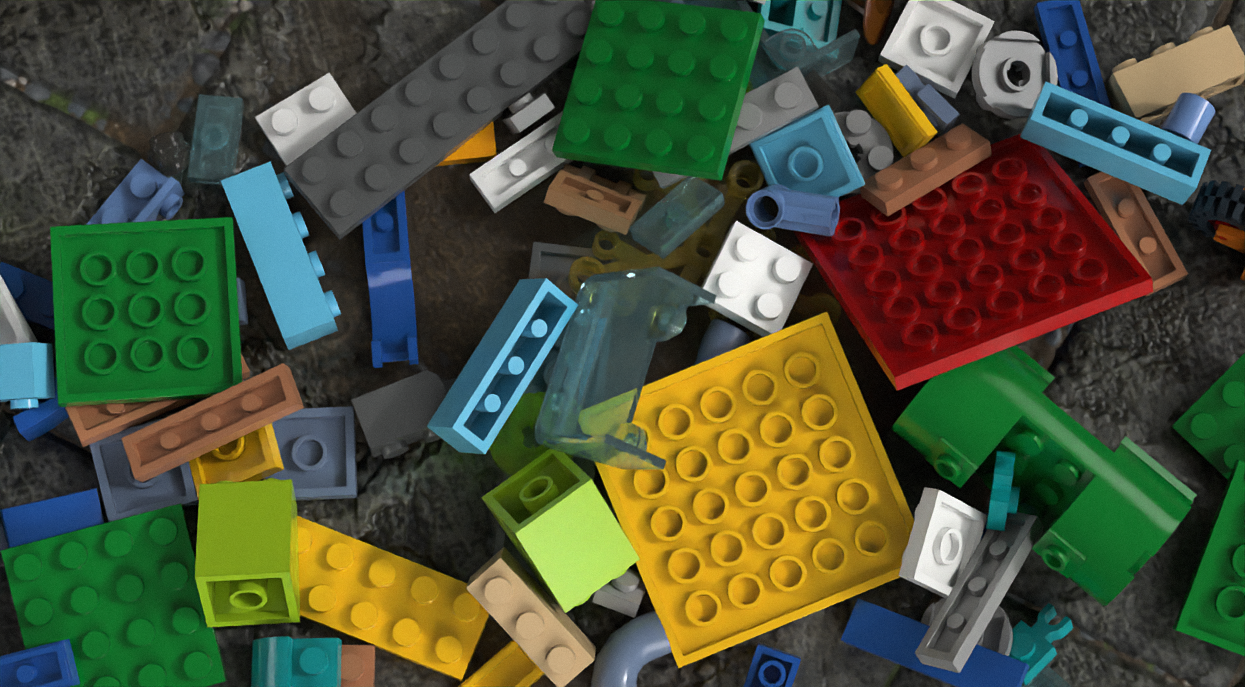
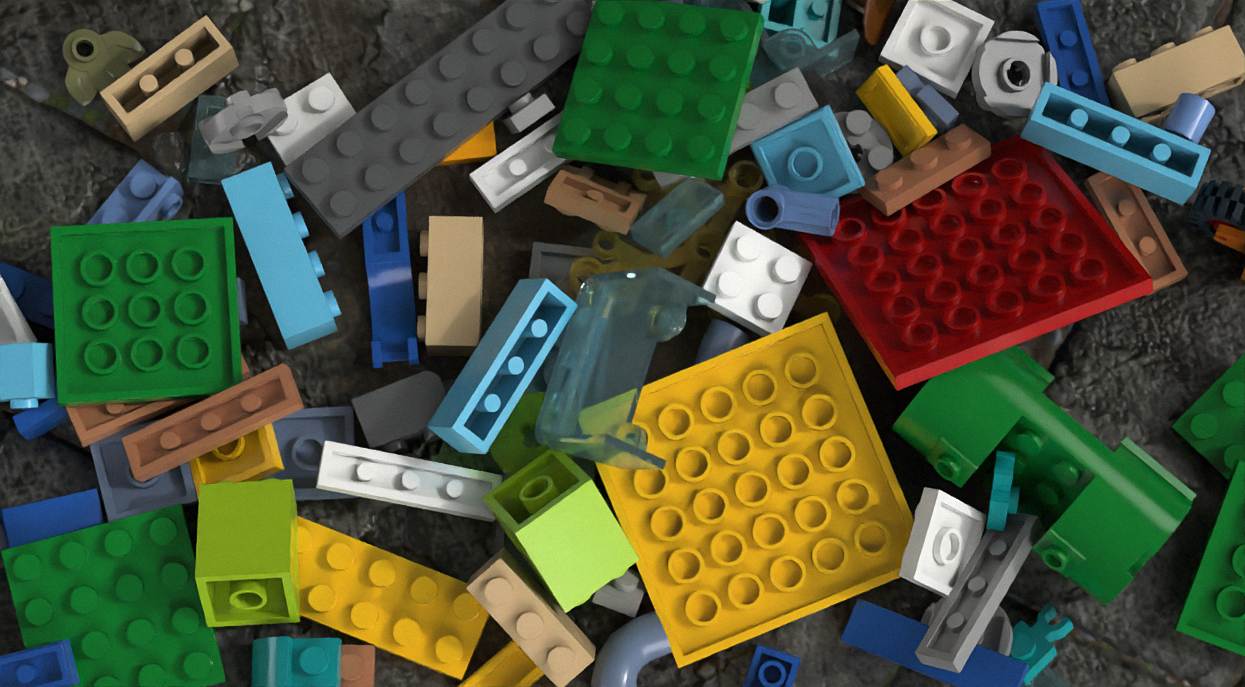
none -> olive plate [62,29,145,106]
none -> tan brick [100,15,239,142]
none -> light grey plate [197,88,288,154]
none -> white plate [315,440,503,522]
none -> tan brick [417,216,484,356]

